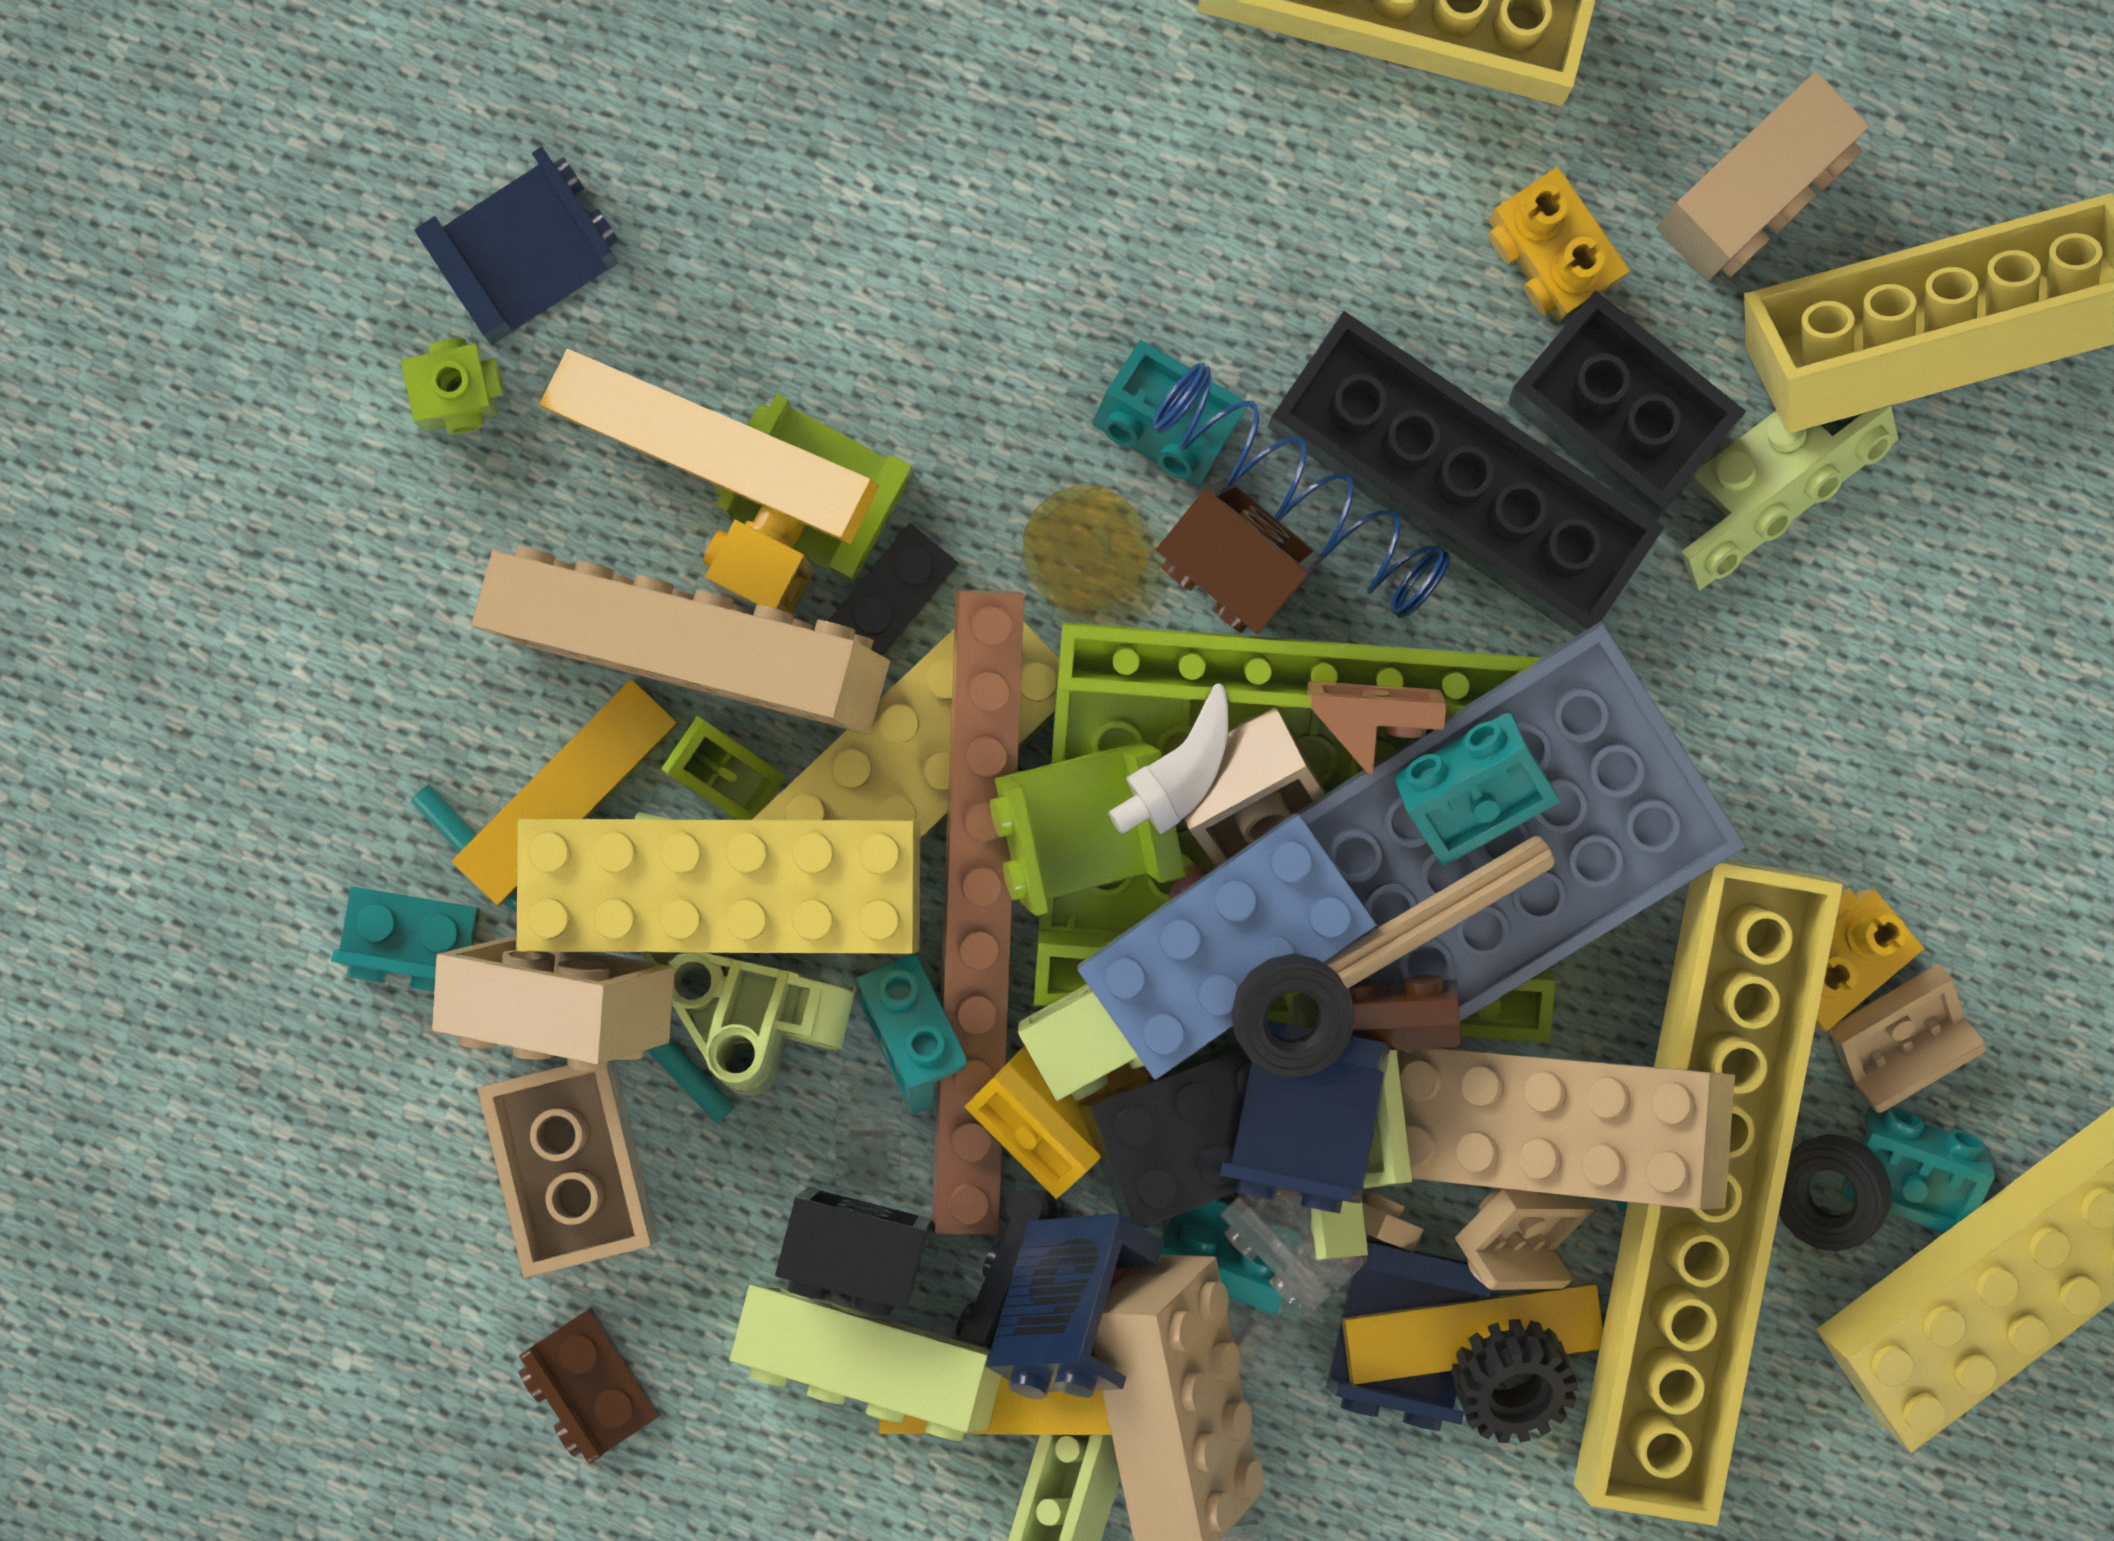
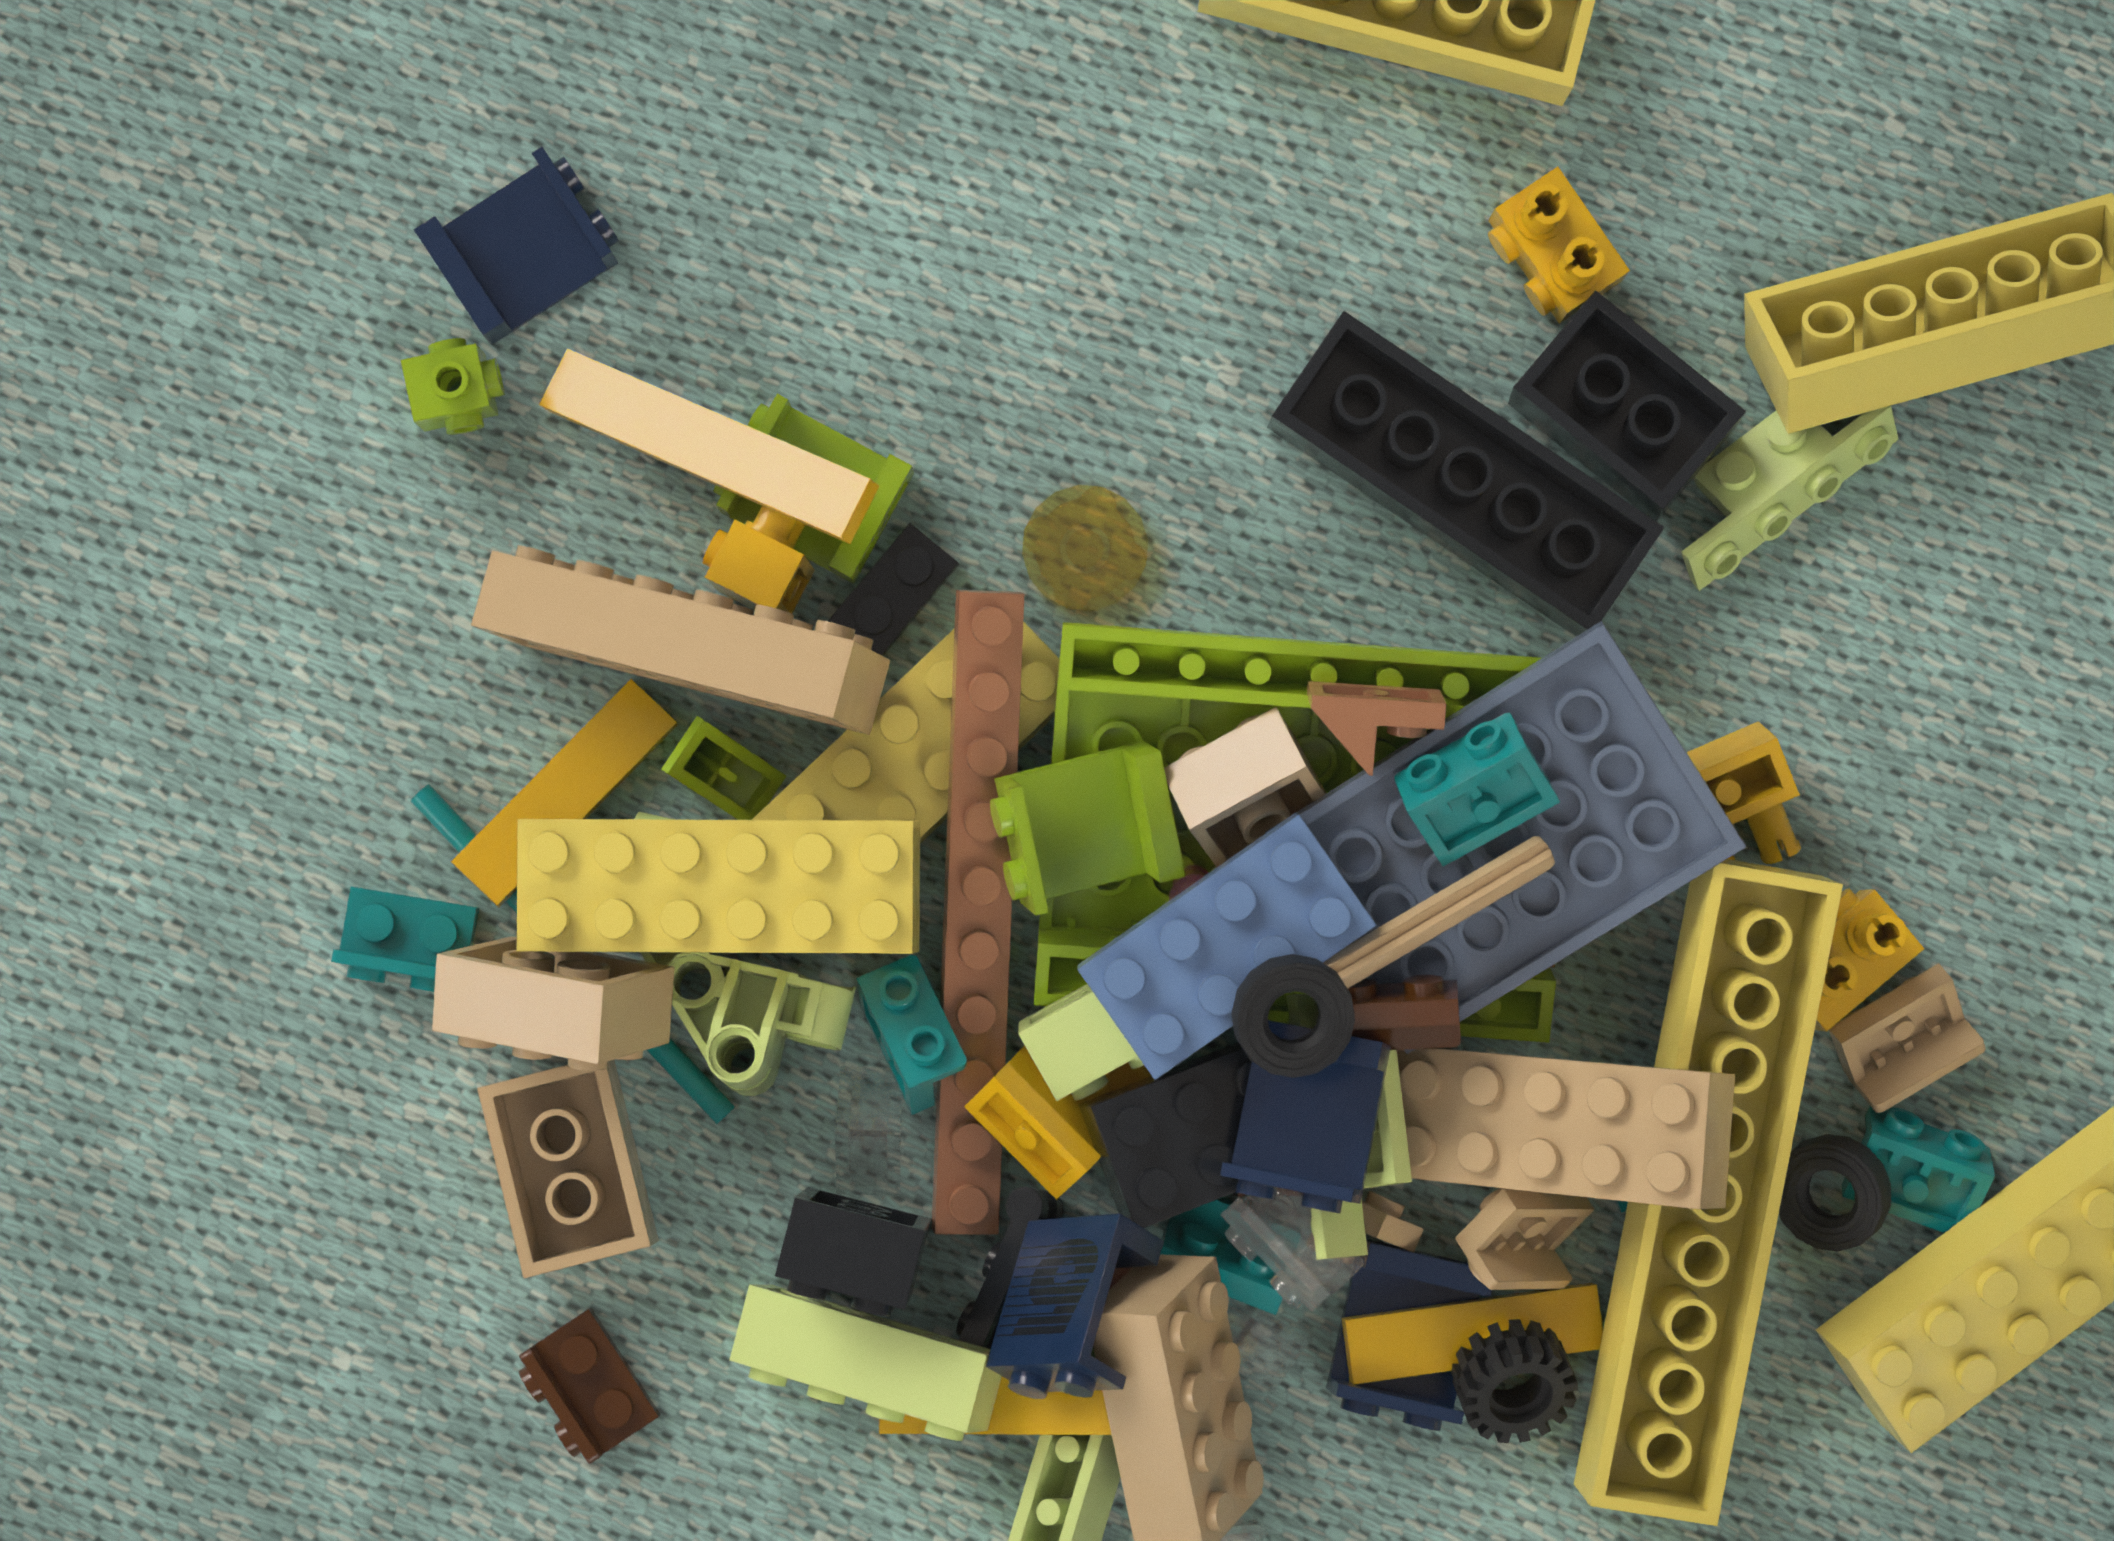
teal bracket [1092,339,1248,487] -> none
white bar [1108,684,1228,834] -> none
blue piece [1152,362,1450,618] -> none
reddish brown brick [1155,478,1325,634] -> none
tan brick [1656,71,1870,282] -> none
none -> yellow brick [1687,721,1801,864]

